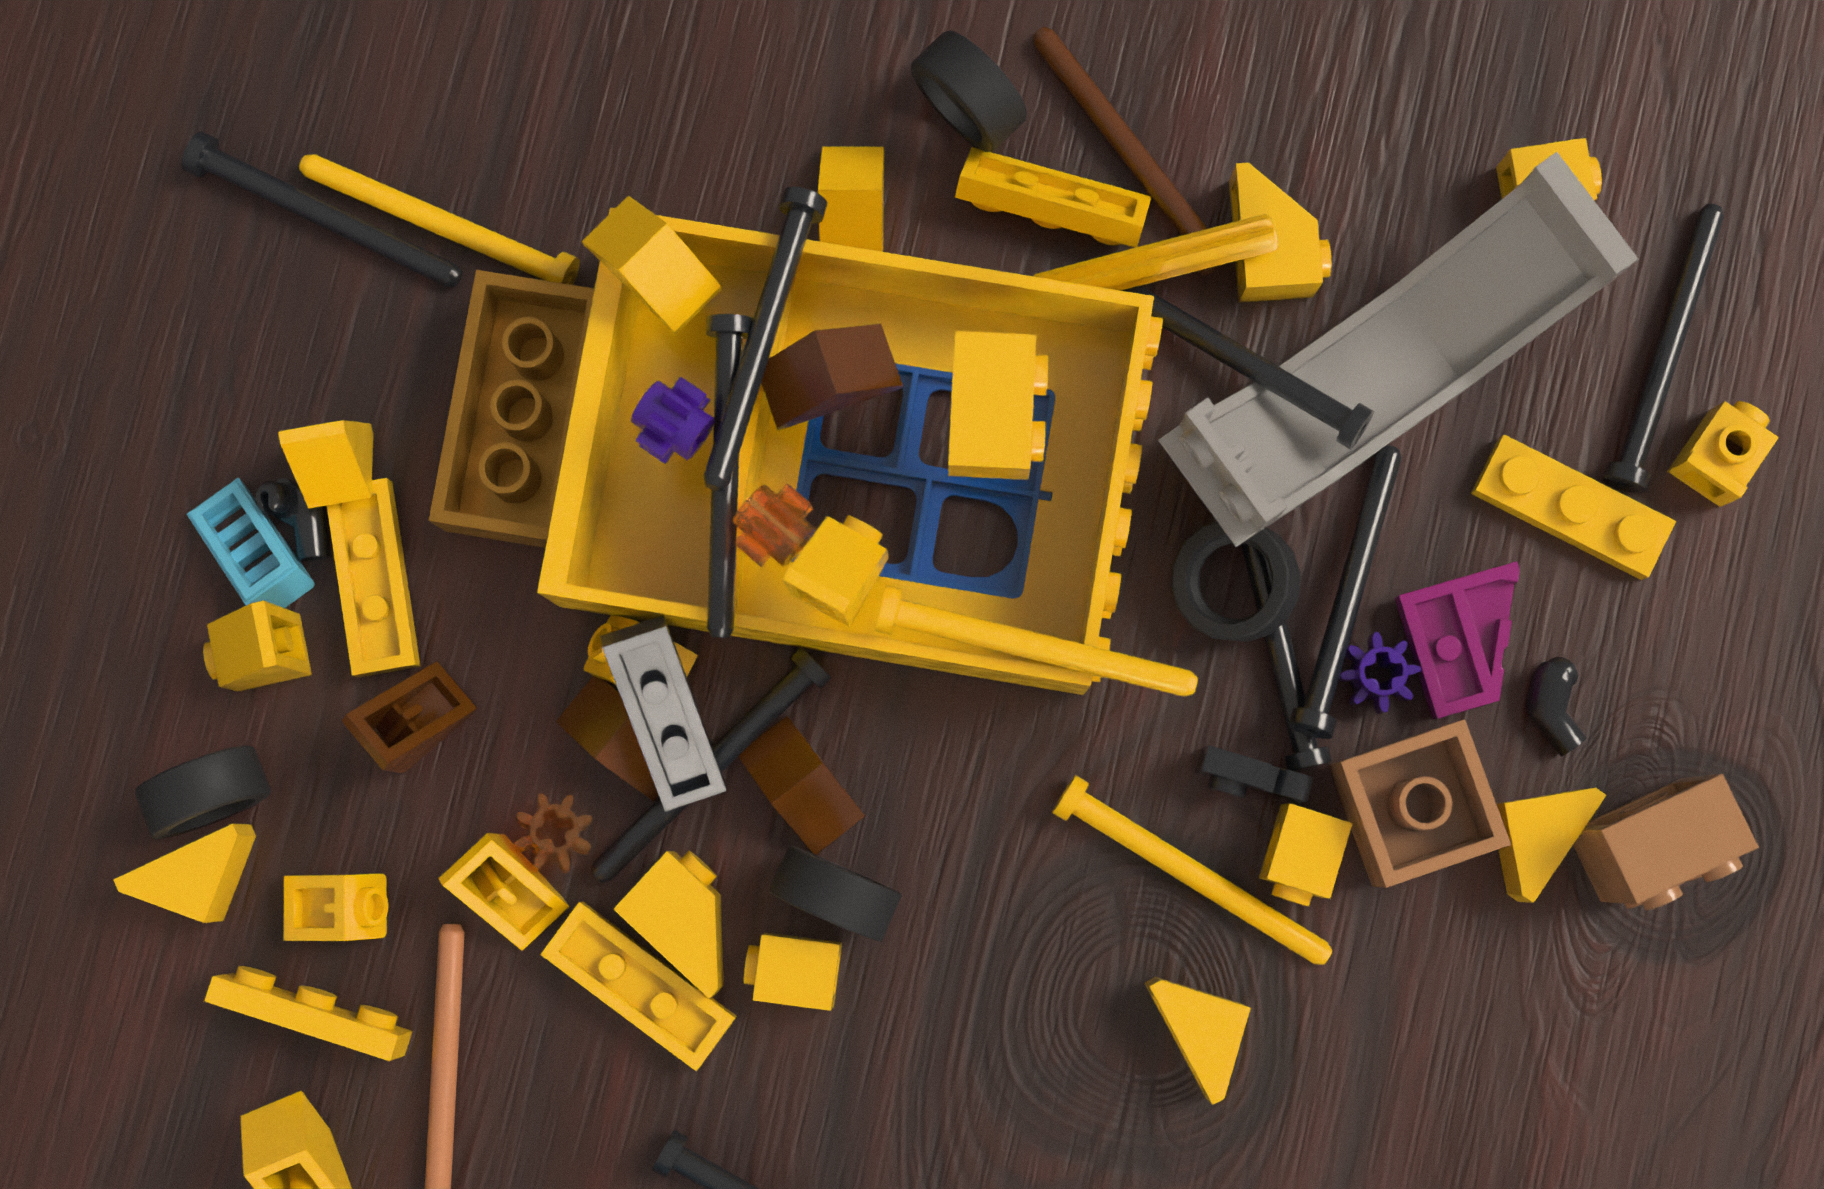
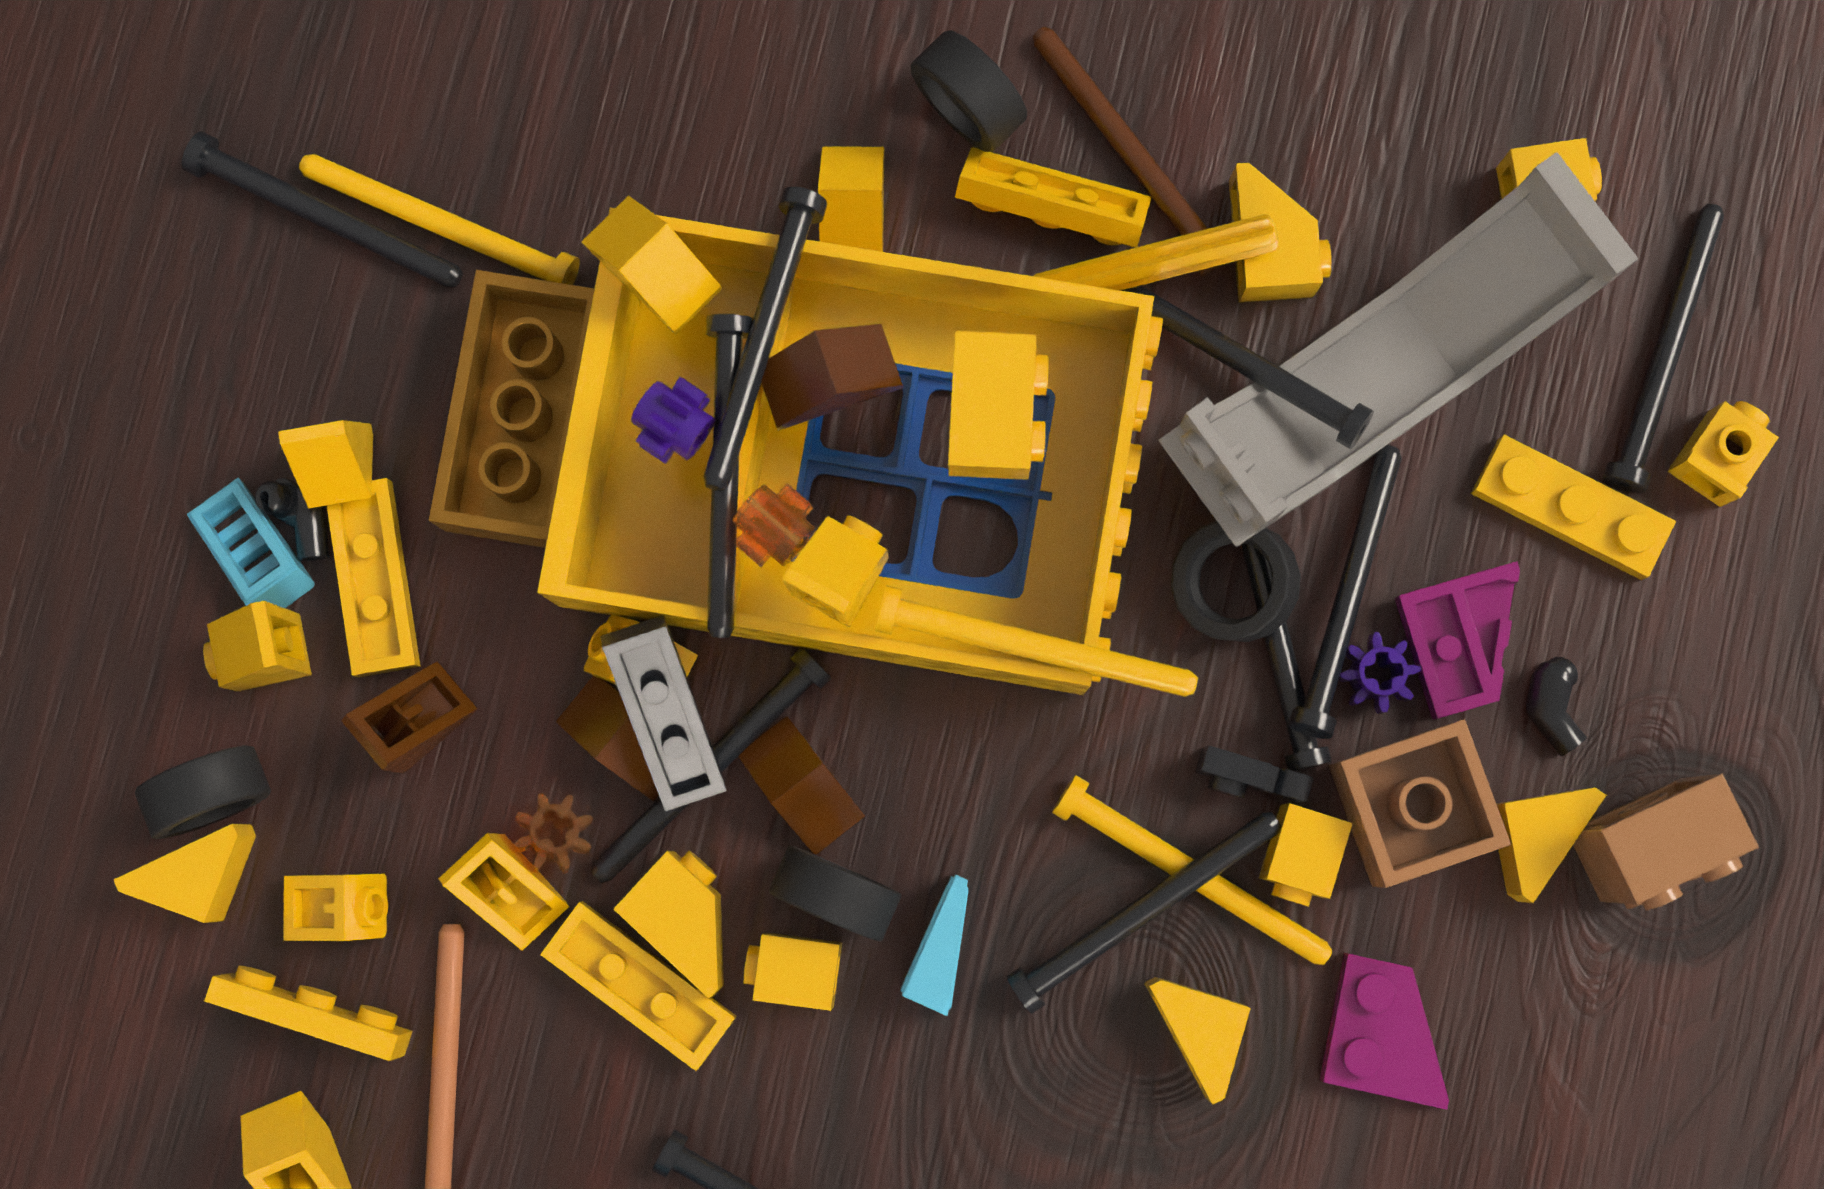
none -> medium azure slope [900,874,969,1016]
none -> black bar [1006,812,1281,1014]
none -> magenta wing [1319,953,1449,1110]

